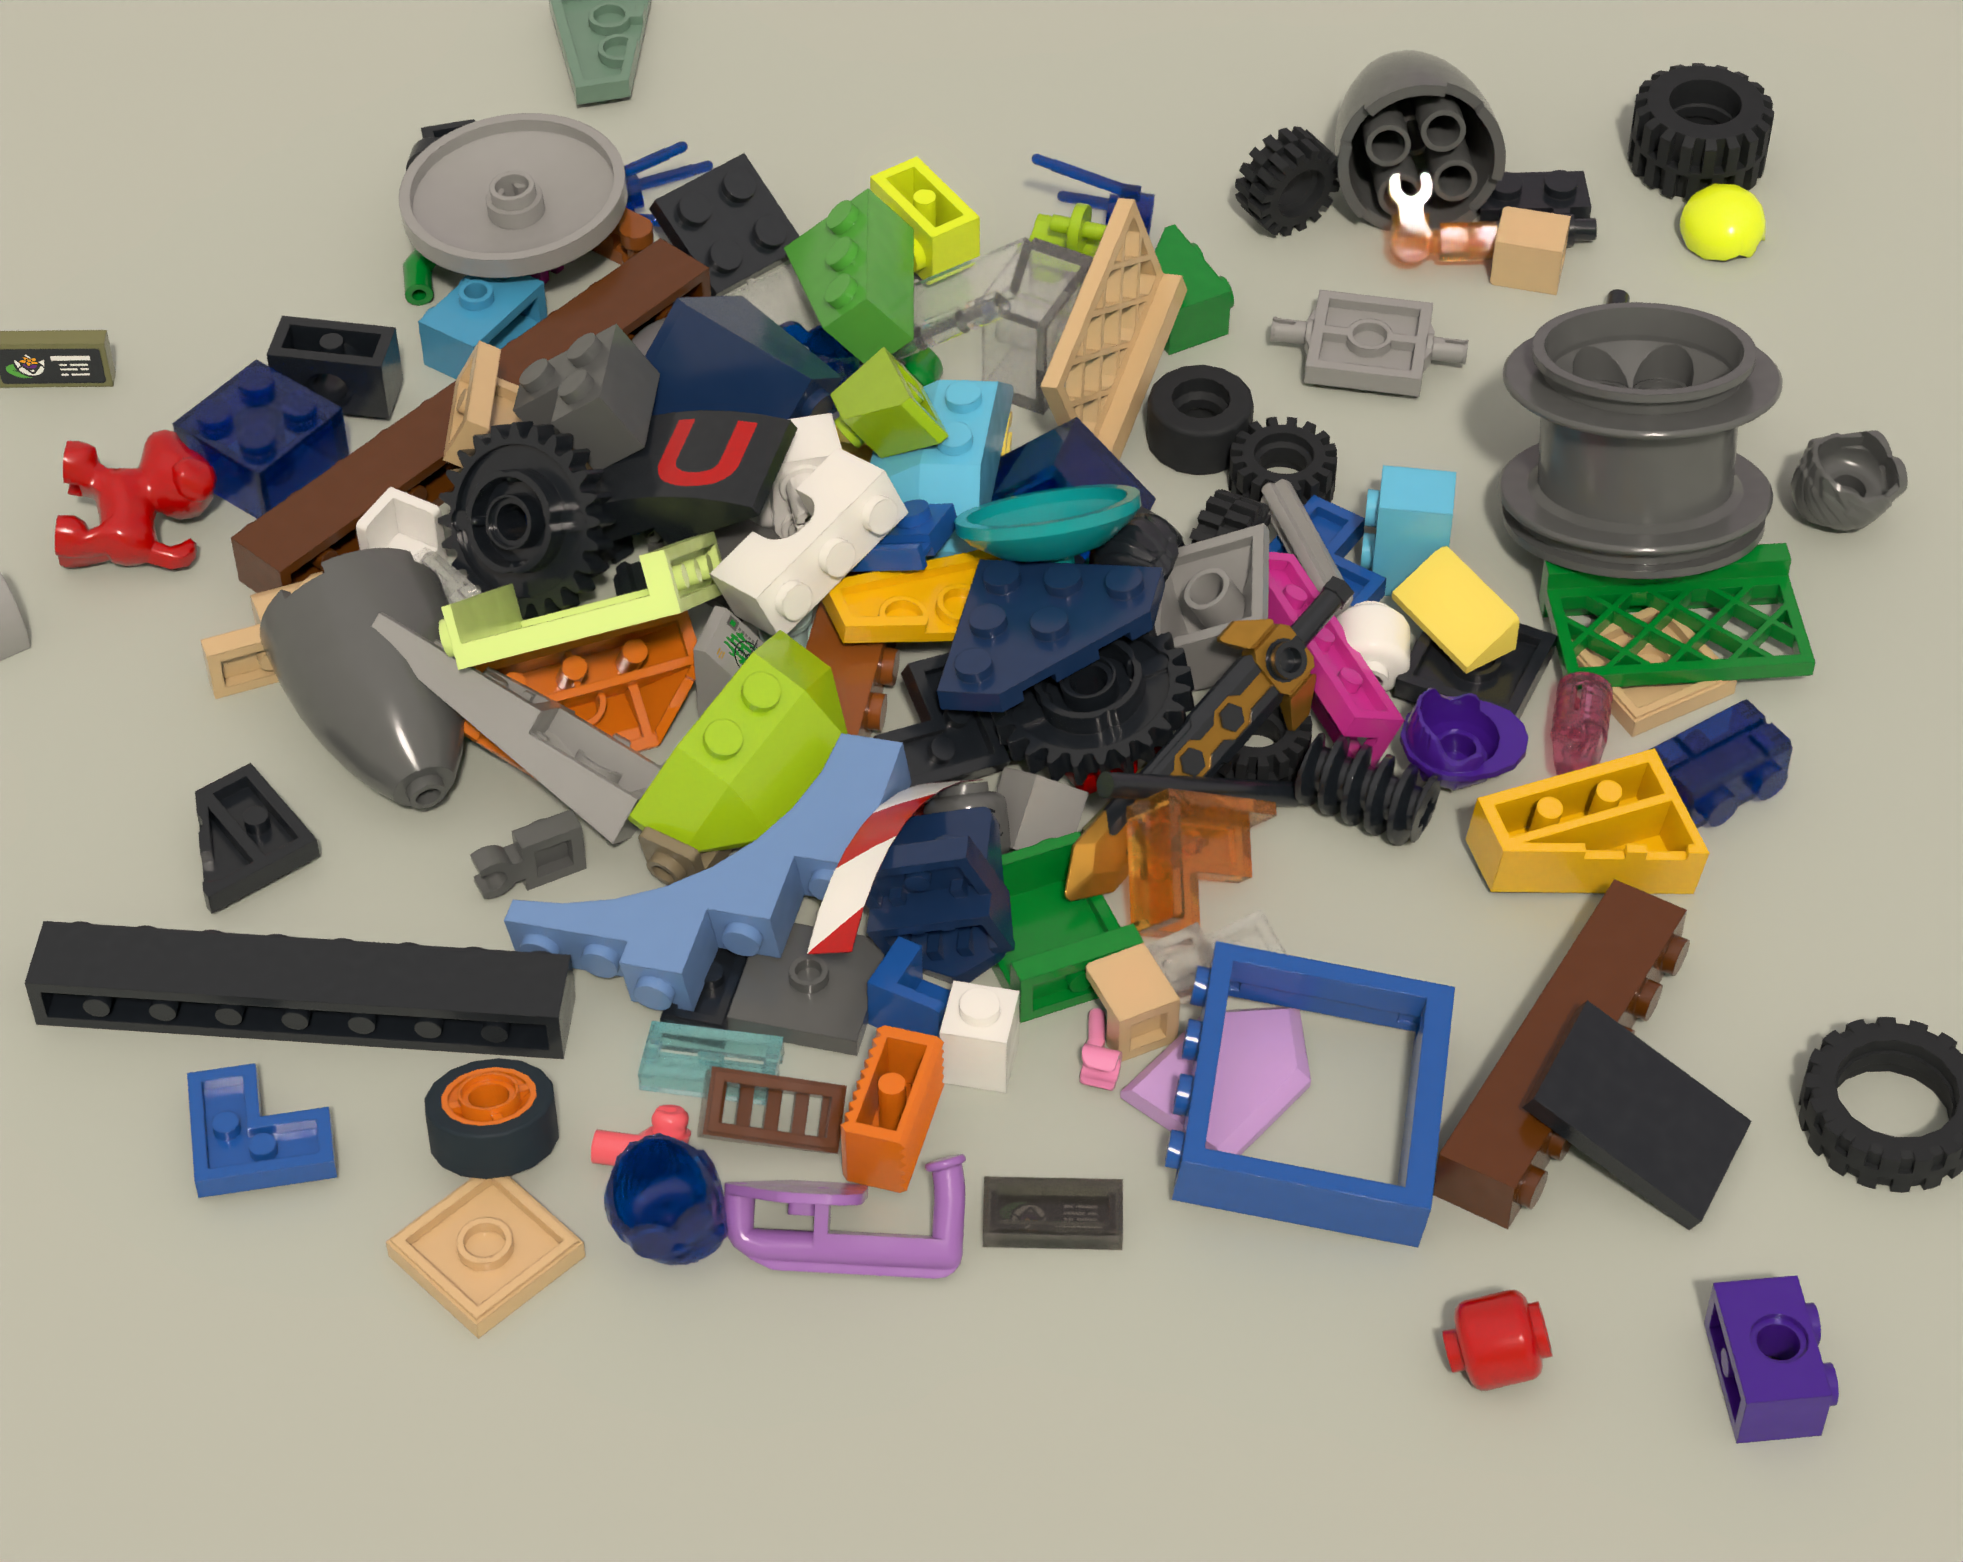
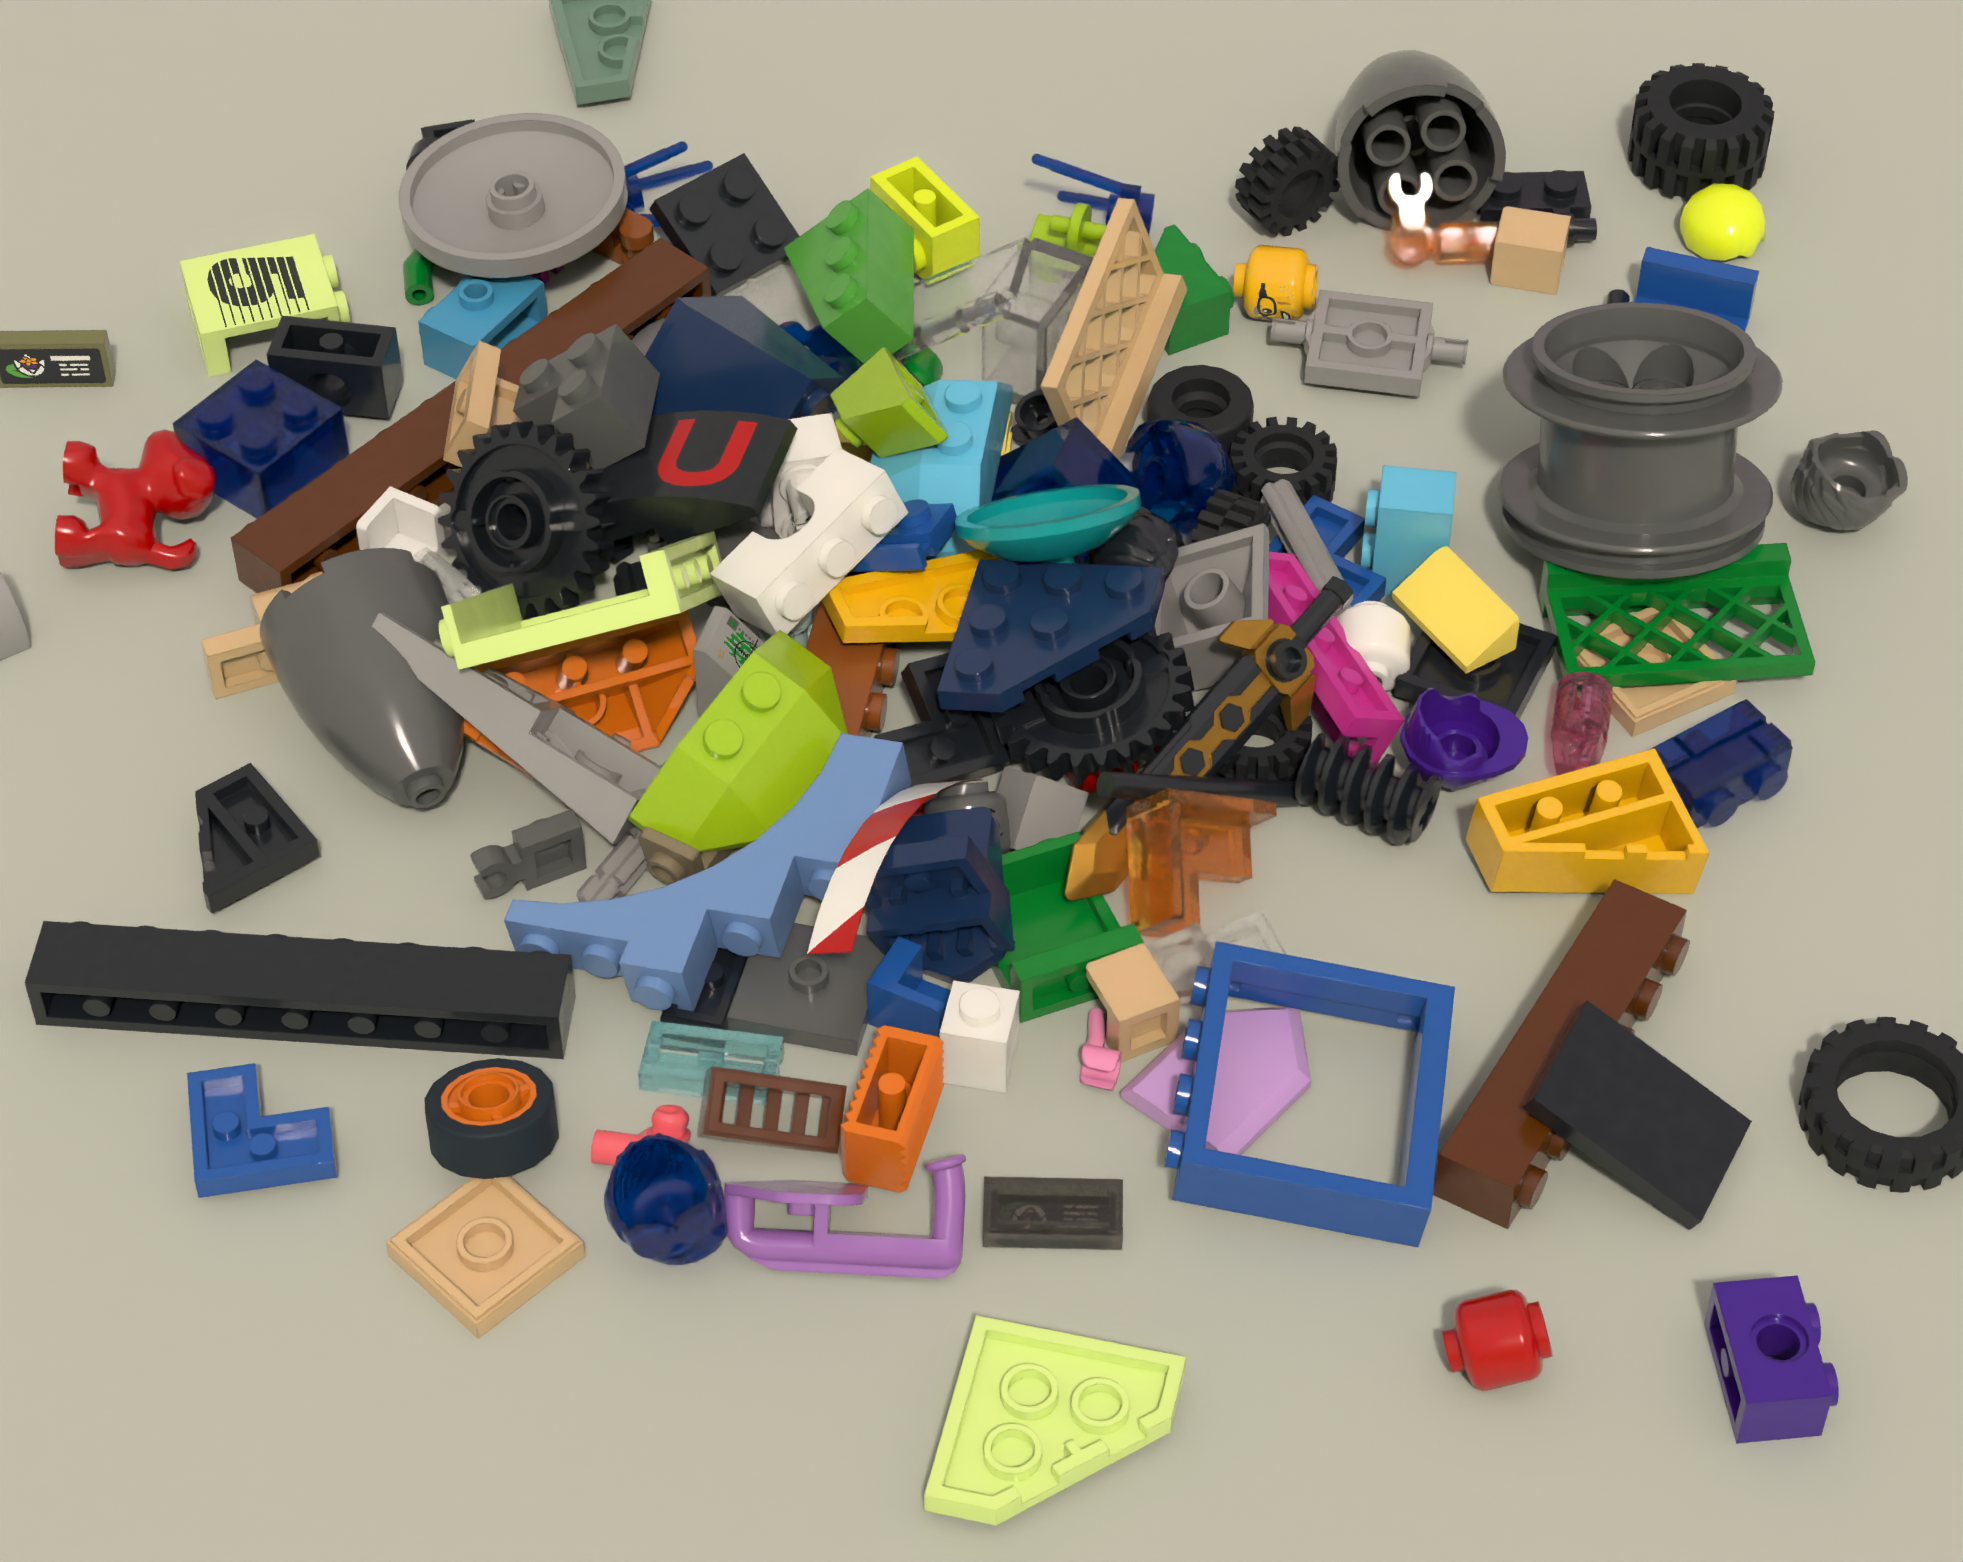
none -> yellowish green panel [180,234,351,377]
none -> light grey axle [577,825,647,902]
none -> yellowish green plate [924,1315,1186,1526]
none -> black plate [1011,390,1062,449]
none -> clear blue cylinder [1122,419,1234,537]
none -> yellow head [1233,245,1318,321]
none -> blue panel [1634,247,1759,332]

